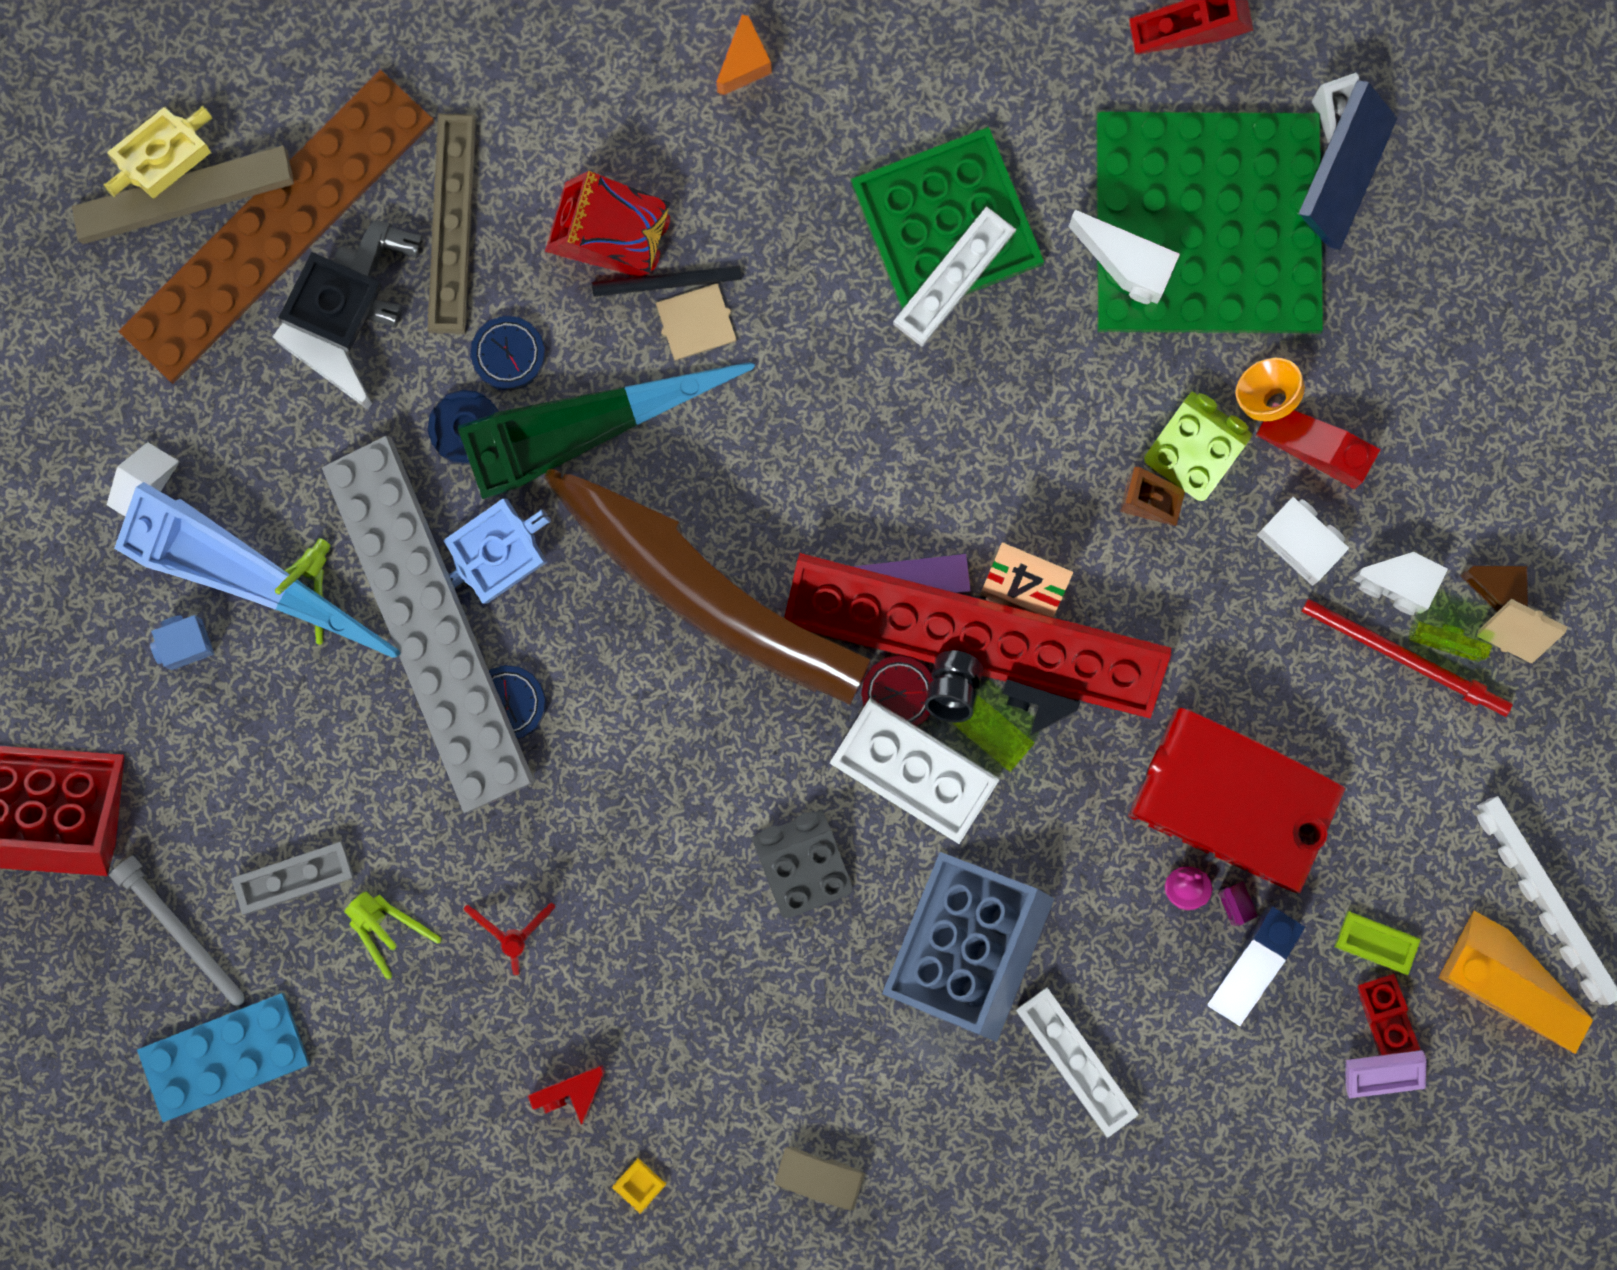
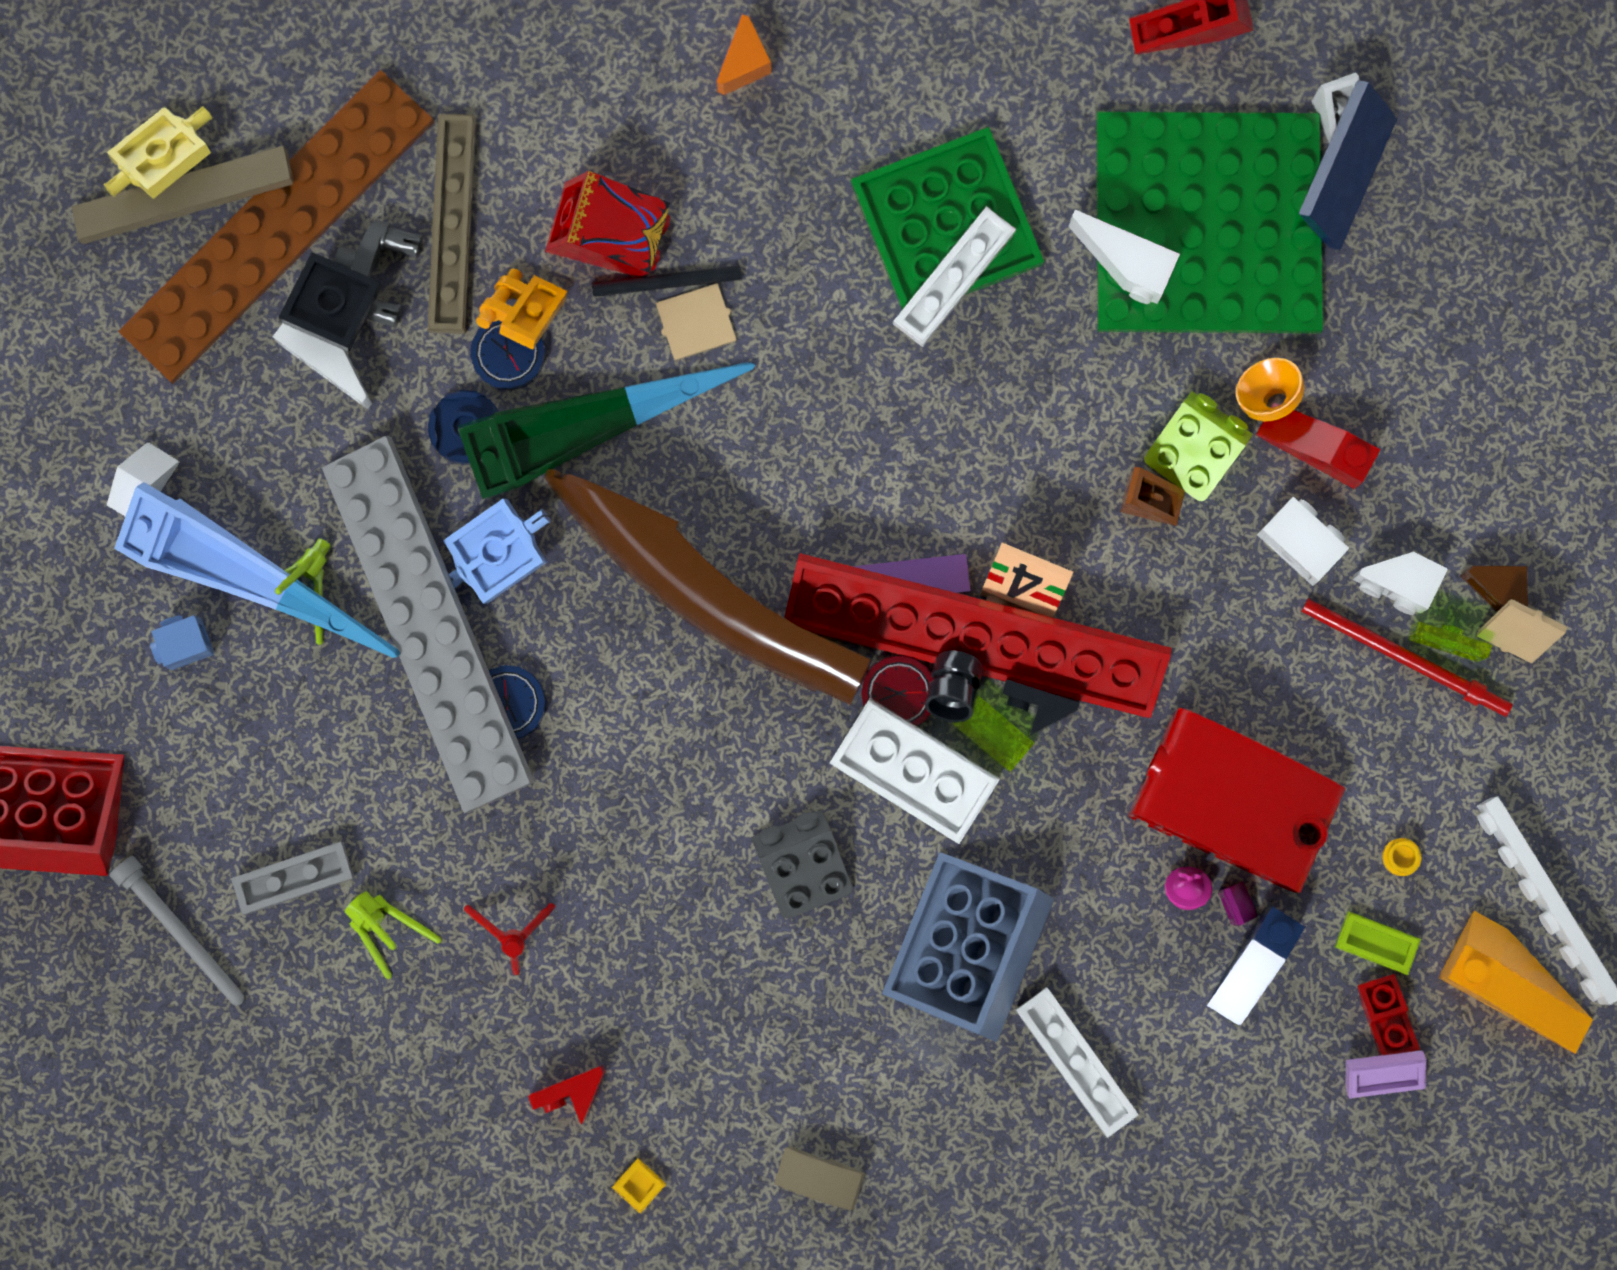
dark azure plate [137,993,310,1122] -> none
none -> light orange plate [476,269,568,350]
none -> yellow plate [1382,838,1422,876]

